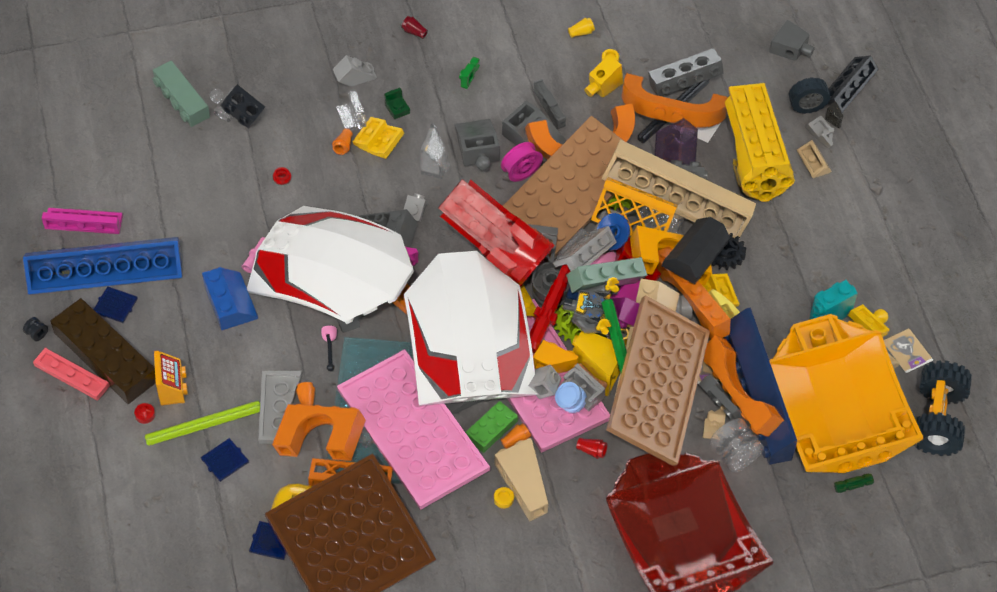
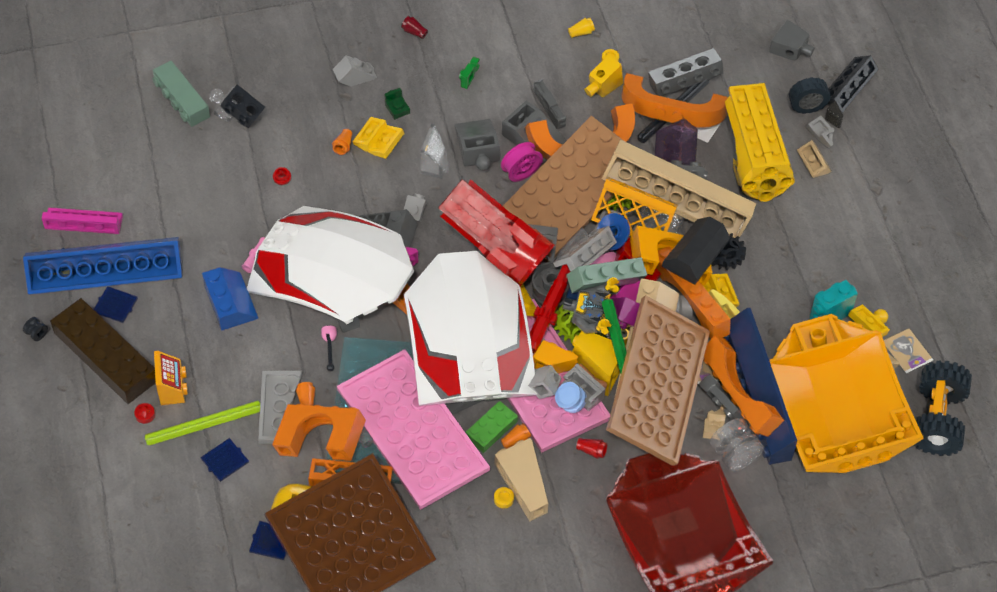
coral plate [33,348,110,401] -> none
clear panel [336,91,366,130] -> none
dark green axle [834,473,874,493] -> none

